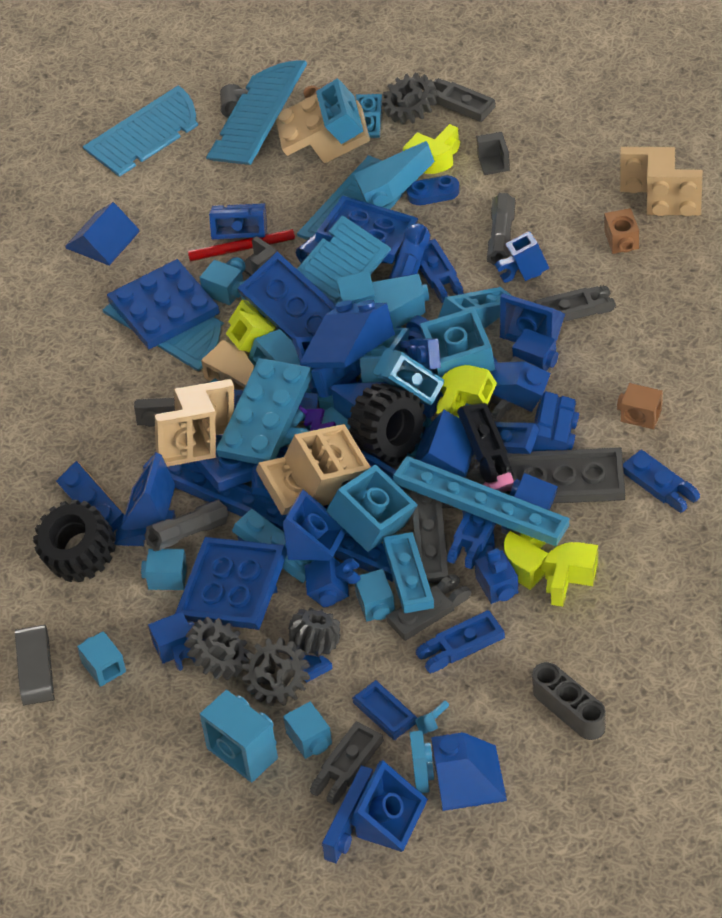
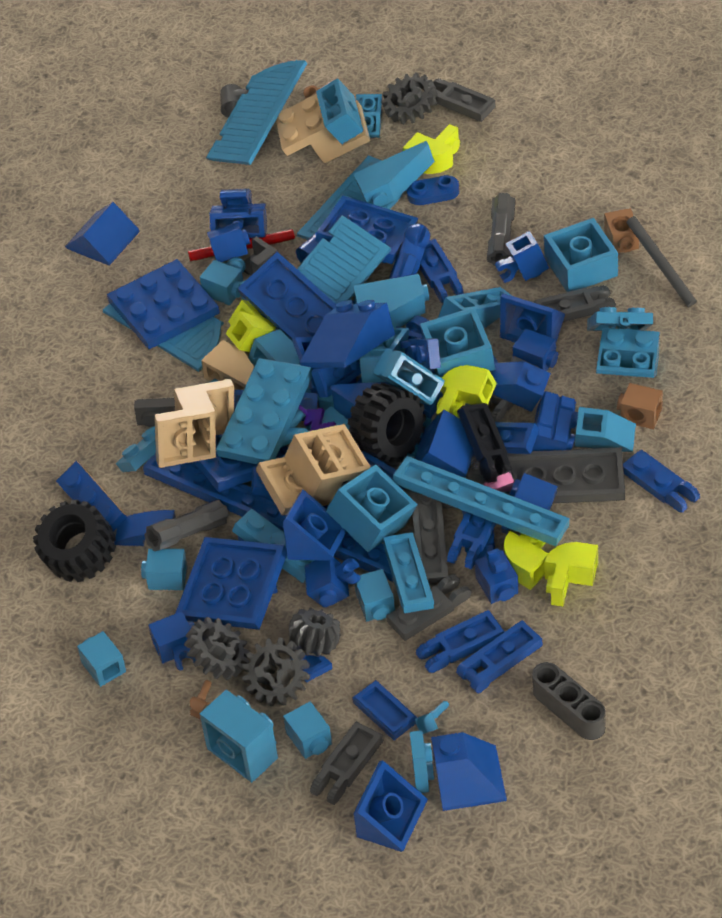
dark grey beam [15,624,55,706] -> none
dark azure piece [83,85,198,177] -> none
blue slope [120,452,175,530] -> none
blue plate [322,765,373,863] -> none
dark azure panel [336,270,375,304] -> none
dark grey panel [476,132,510,175] -> none
tan bracket [620,147,703,216] -> none
none -> dark azure plate [116,426,156,472]
none -> medium nougat hand [190,680,212,720]
none -> blue brick [207,222,251,262]
none -> blue slope [220,189,252,207]
none -> blue plate [456,620,543,694]
none -> dark azure brick [544,218,618,292]
none -> dark azure slope [575,407,636,453]
none -> dark azure plate [587,307,653,331]
none -> dark azure slope [596,328,660,378]
none -> dark grey bar [626,216,697,307]

